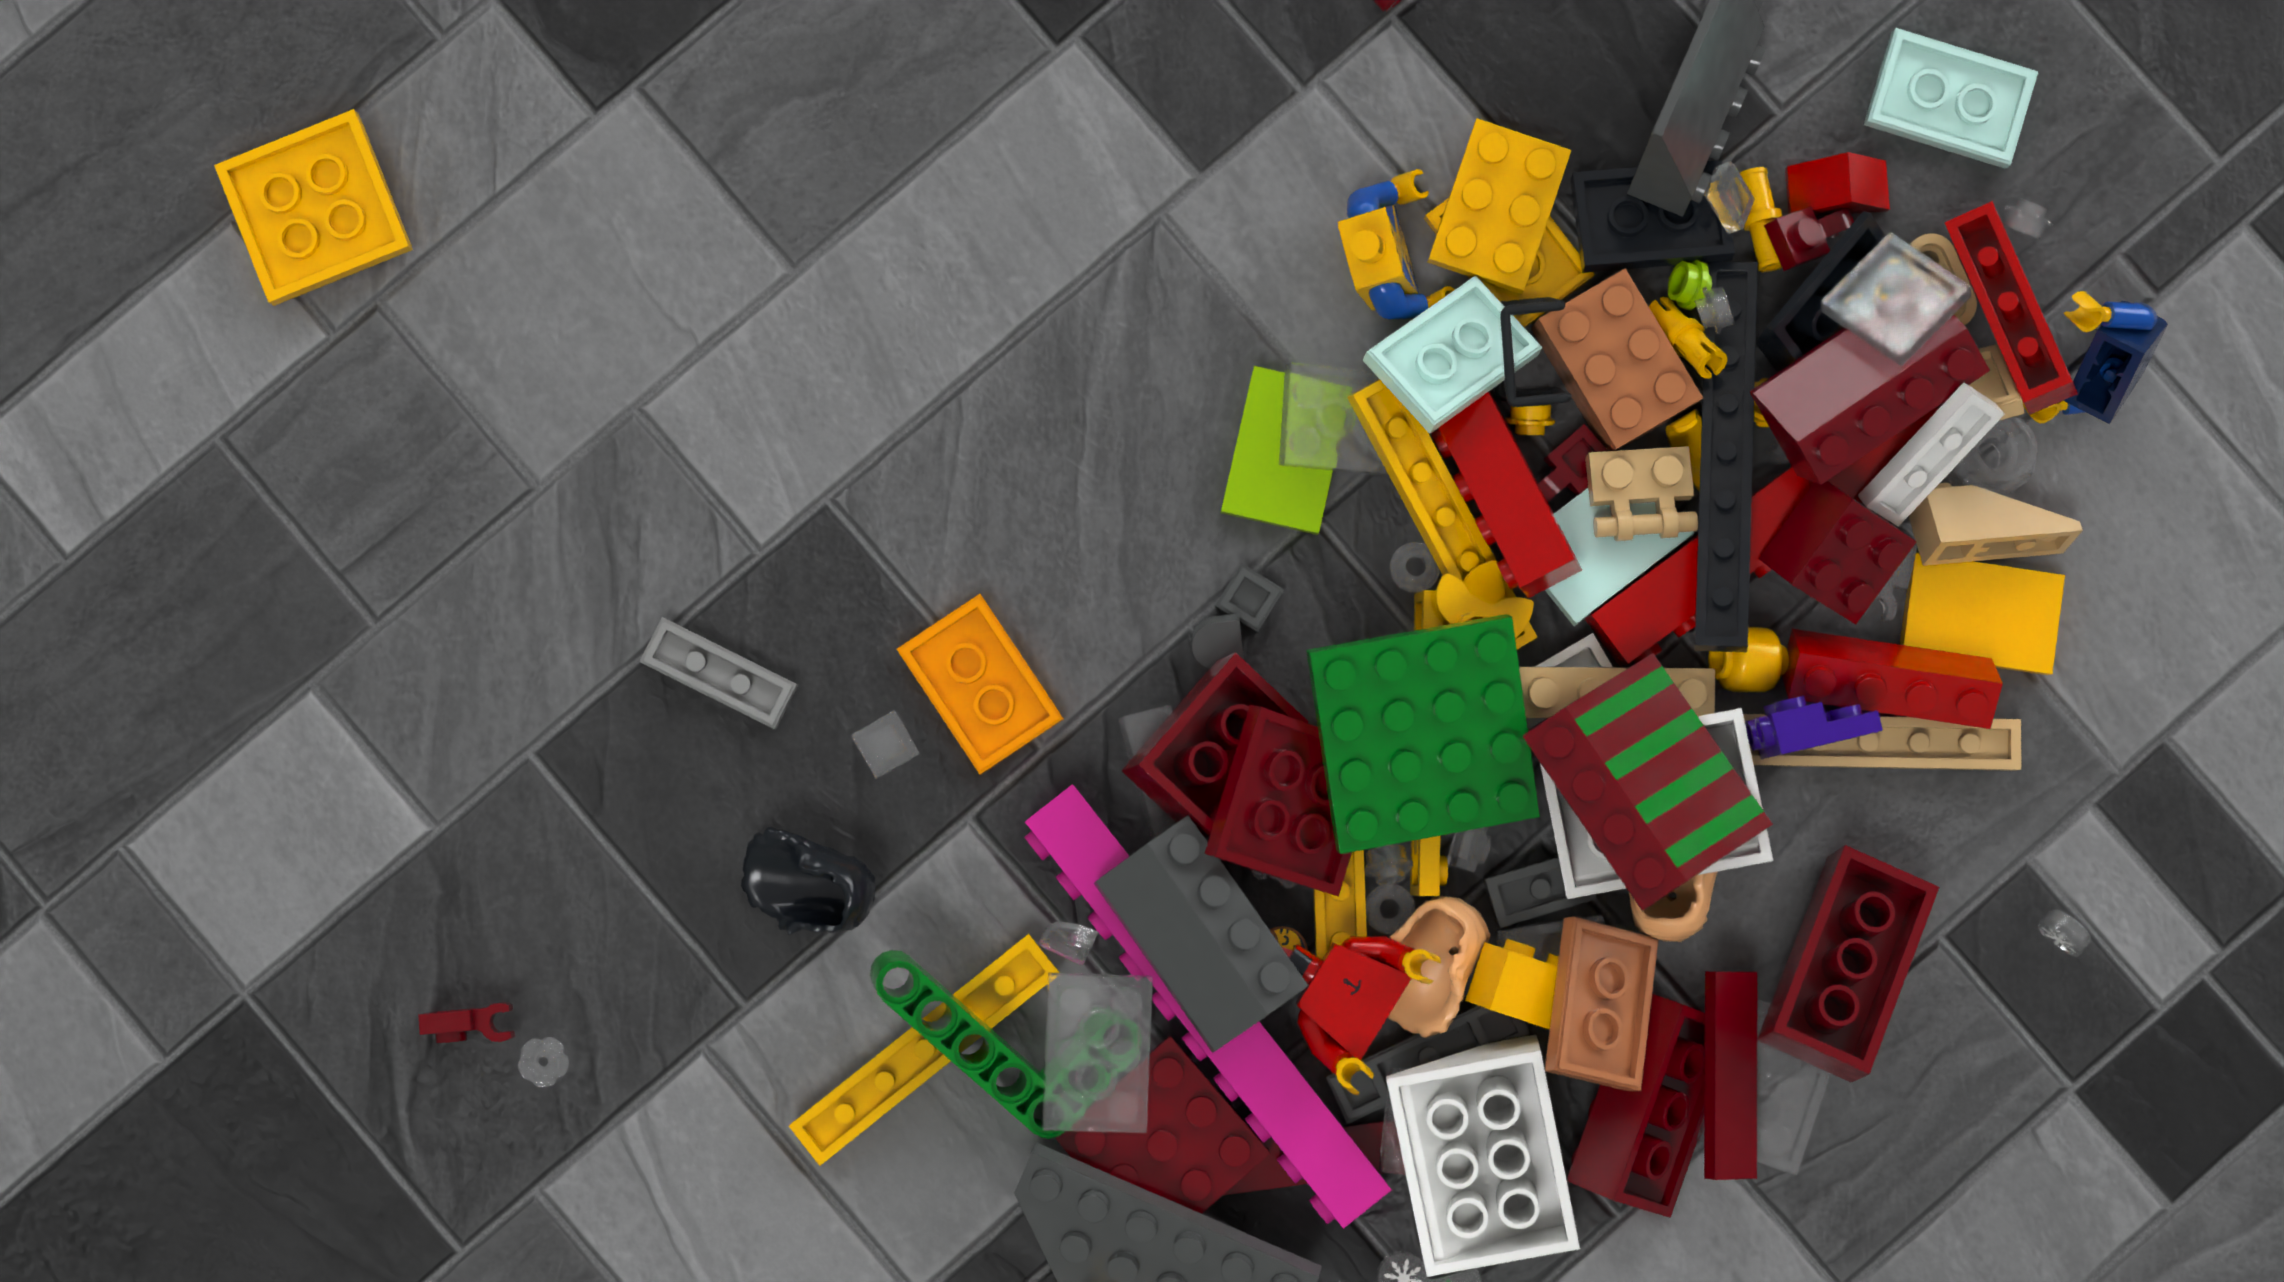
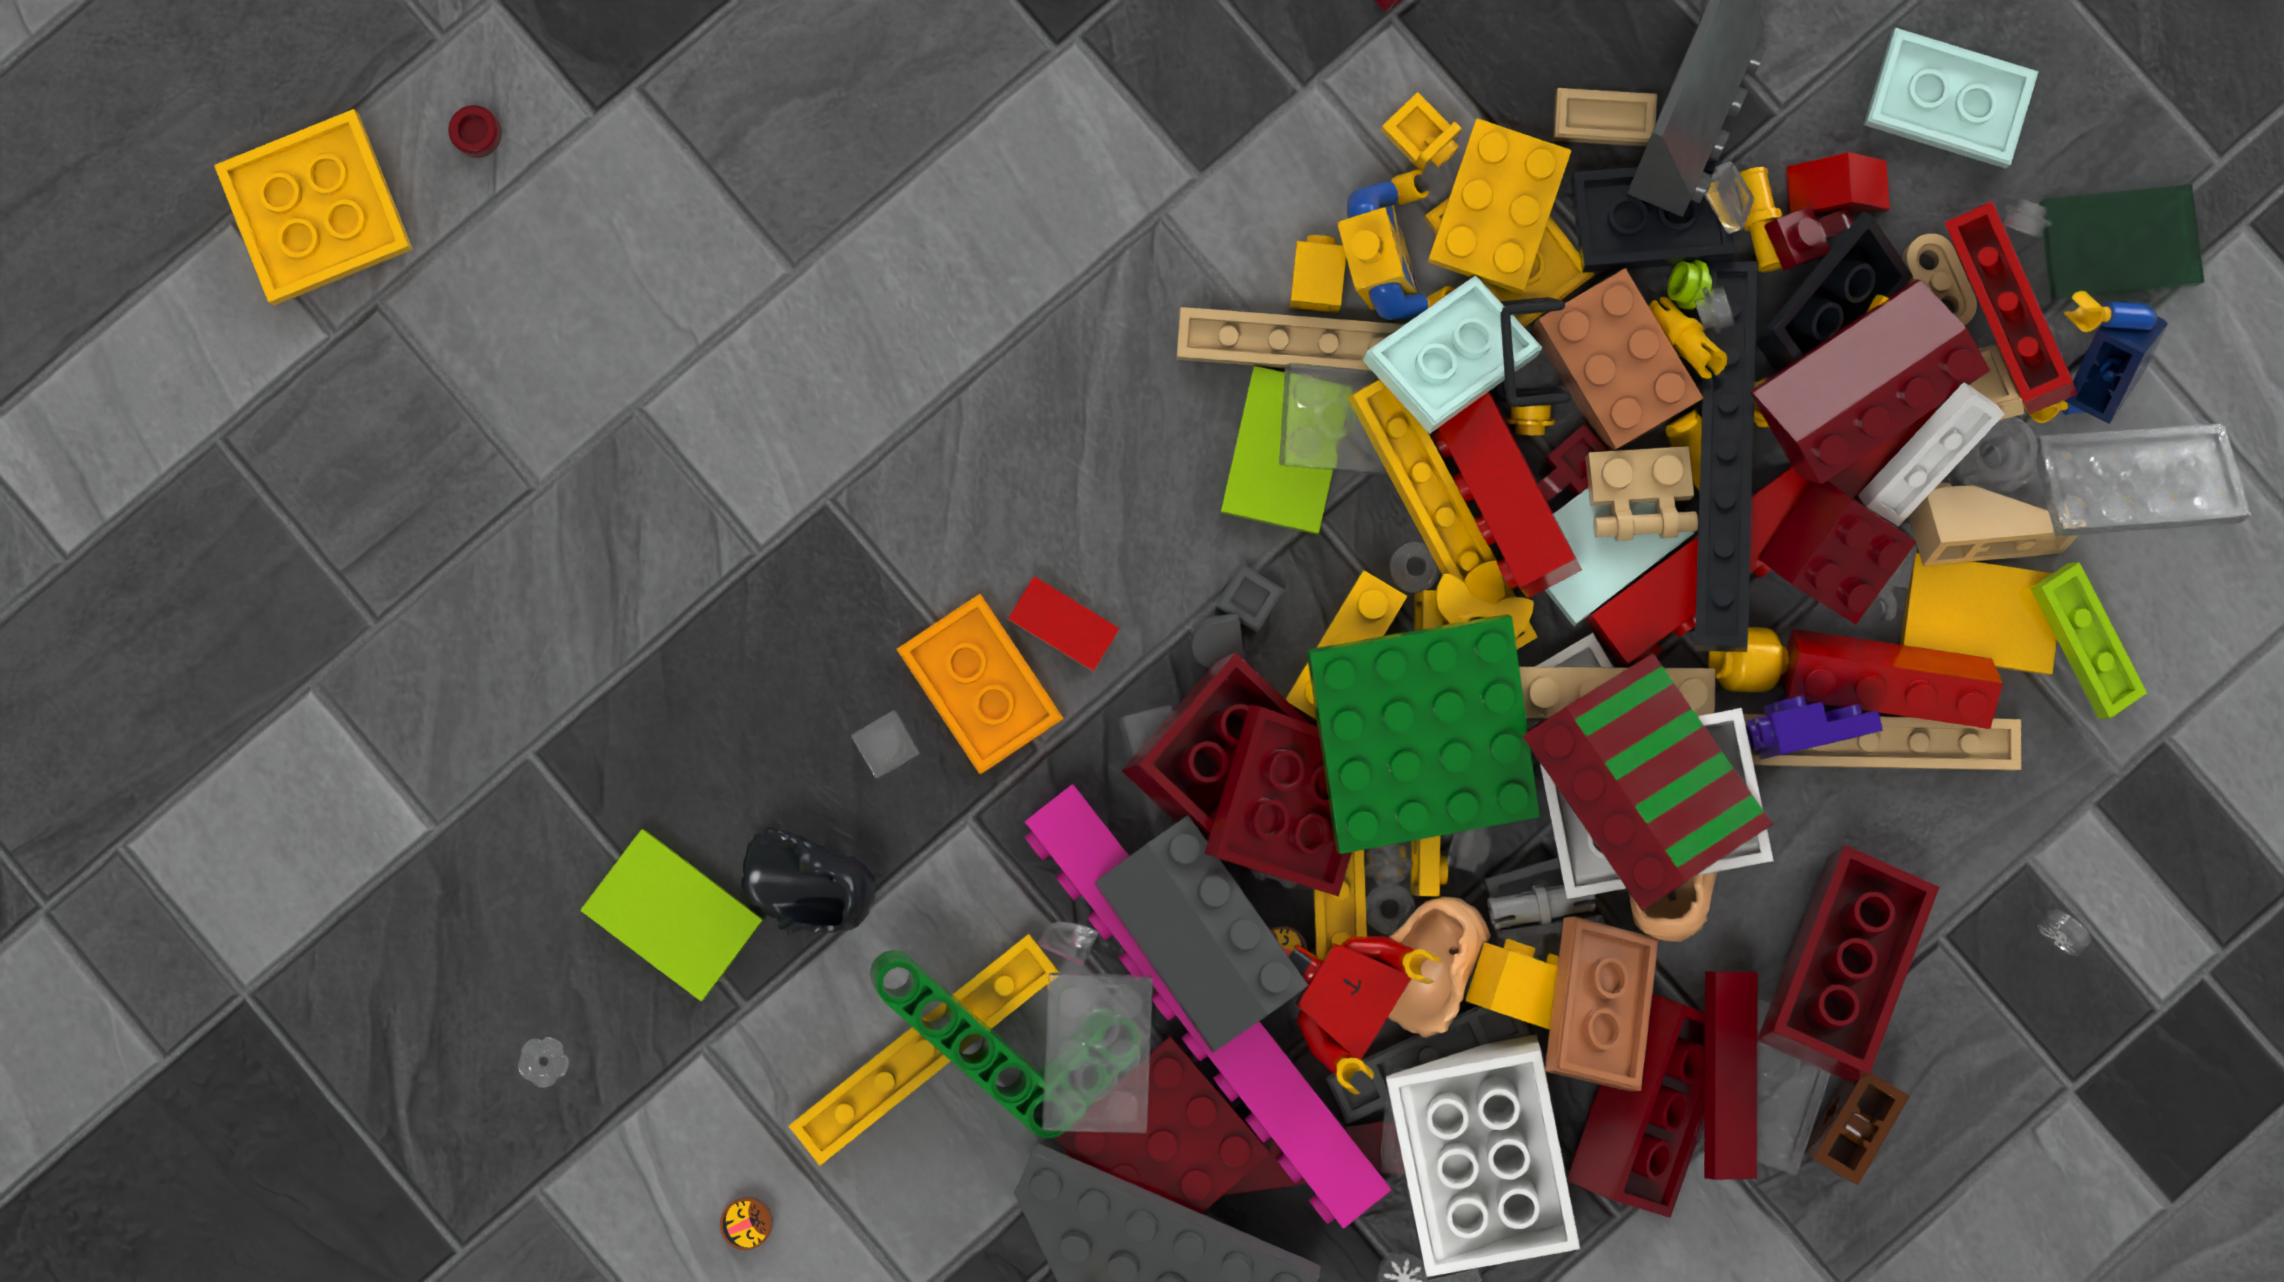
dark red plate [418,1002,515,1043] -> none
light grey tile [639,617,798,730] -> none
clear plate [1821,232,1971,367] -> none
none -> dark red tile [448,105,502,158]
none -> lime tile [580,829,765,1002]
none -> tile [720,1197,773,1250]
none -> red tile [1008,576,1120,672]
none -> tan plate [1176,307,1405,375]
none -> yellow brick [1285,570,1407,724]
none -> yellow brick [1289,235,1346,314]
none -> yellow bracket [1380,92,1462,171]
none -> light grey pin [1487,884,1595,931]
none -> tan tile [1553,88,1657,146]
none -> reddish brown brick [1800,1072,1910,1185]
none -> lime plate [2030,562,2147,719]
none -> clear plate [2031,424,2251,537]
none -> clear green tile [2039,184,2205,300]

